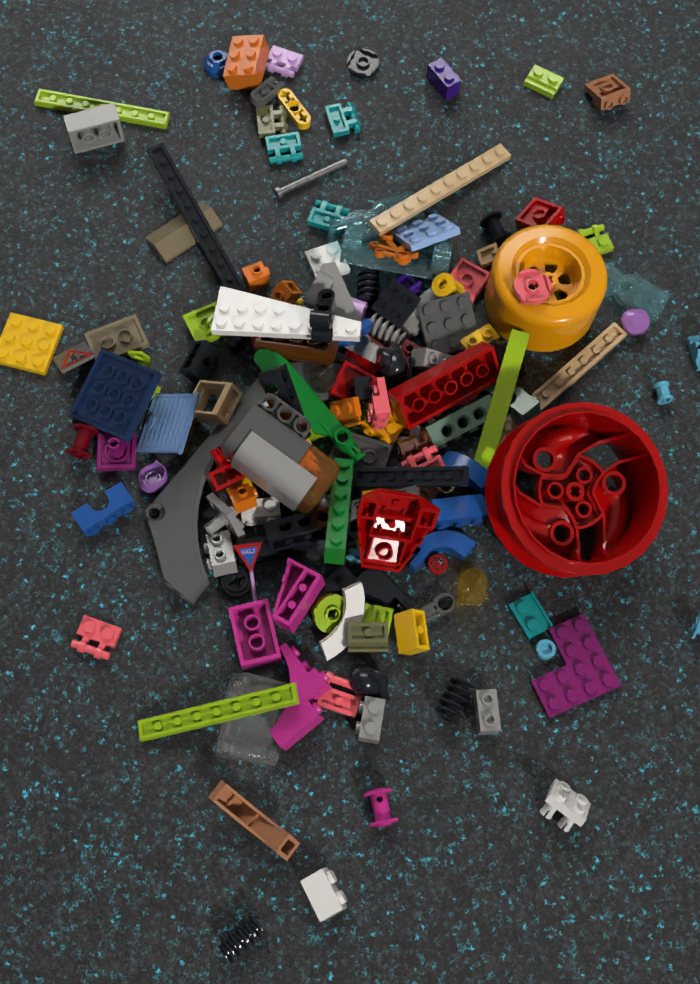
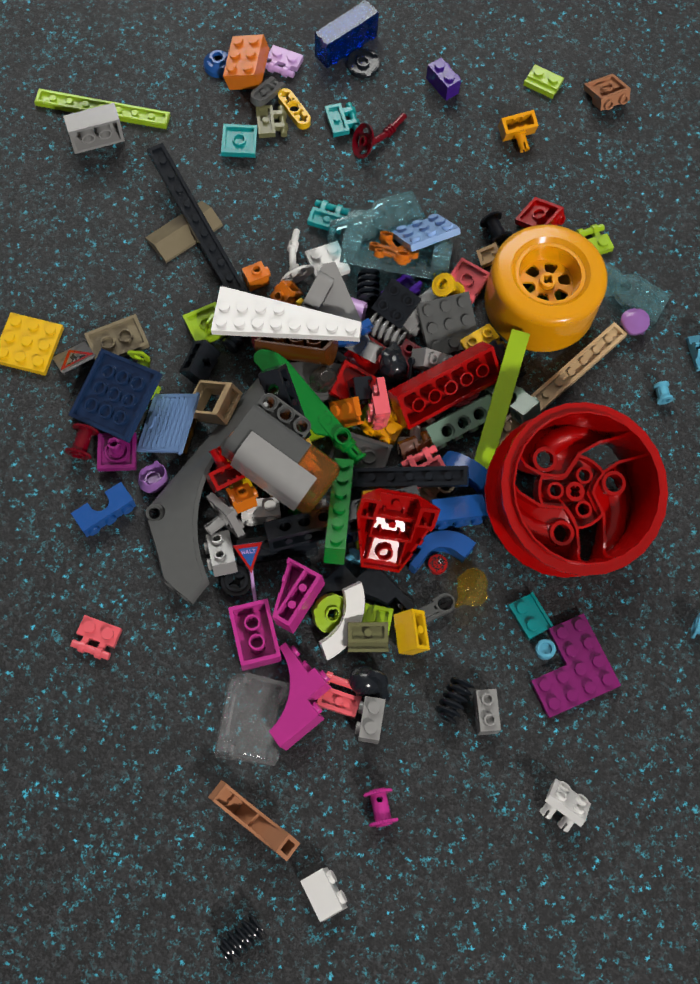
lime tile [137,682,300,742] -> none
teal plate [265,132,304,165] -> none
flat silver bar [273,158,348,200] -> none
black piece [309,289,336,343] -> none
tan plate [368,143,511,237] -> none
coral plate [512,269,552,305] -> none
none -> teal plate [221,124,258,158]
none -> white dish [281,228,314,283]
none -> clear blue brick [315,0,379,68]
none -> dark red dish [352,113,407,159]
none -> light orange brick [498,110,539,153]

